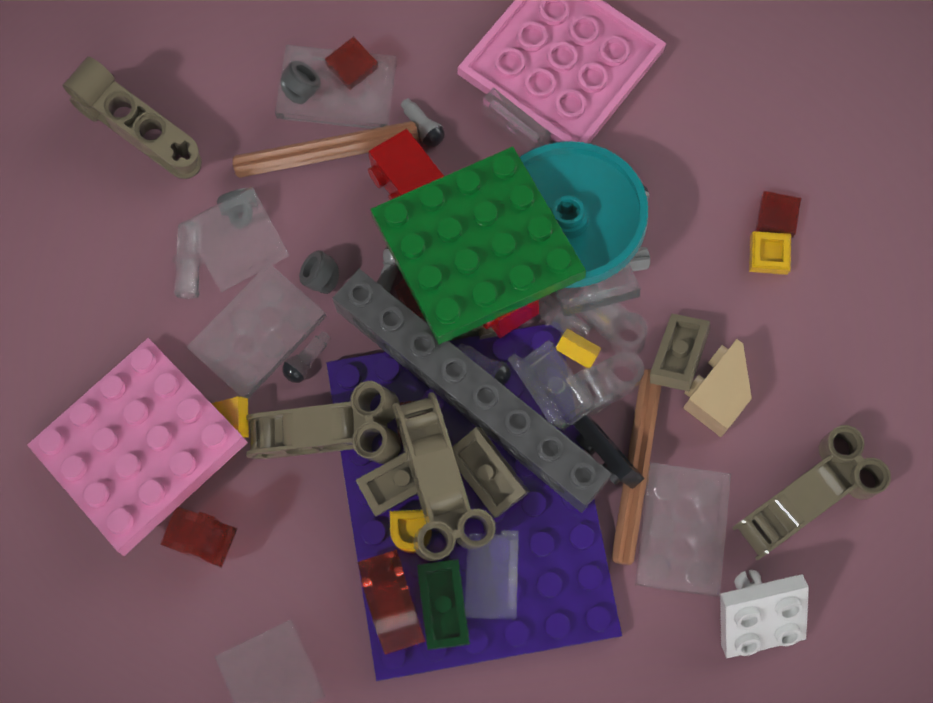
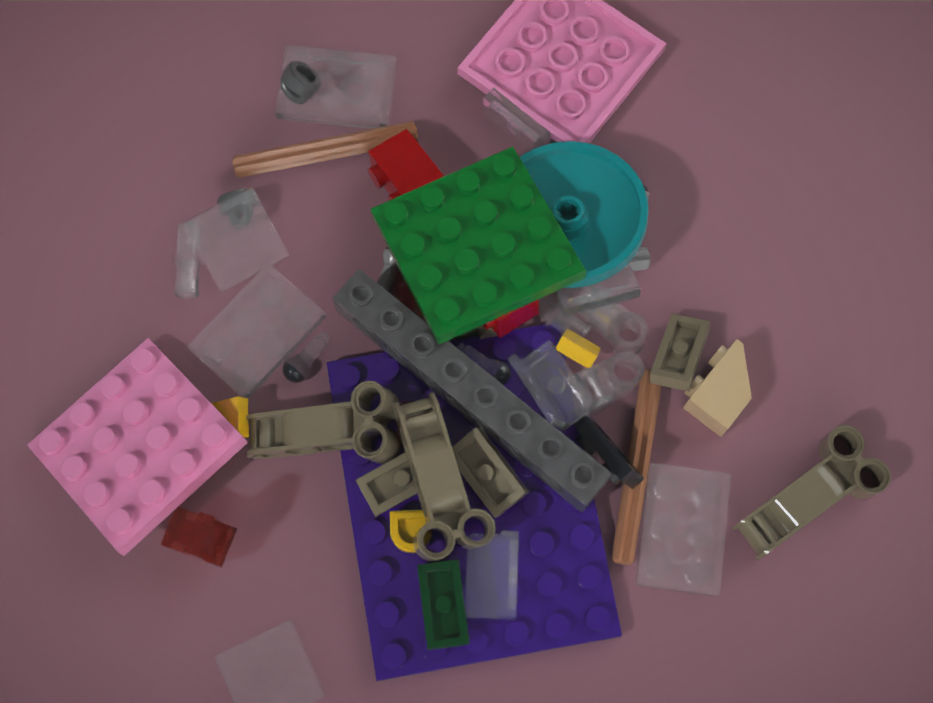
dark tan piece [63,57,202,179] -> none
dark grey tile [299,250,339,294] -> none
clear red tile [325,36,379,90] -> none
clear red brick [357,549,425,655] -> none
light grey piece [401,98,445,147] -> none
white plate [720,570,809,659] -> none
yellow tile [749,231,791,275] -> none
clear red tile [755,191,801,238] -> none

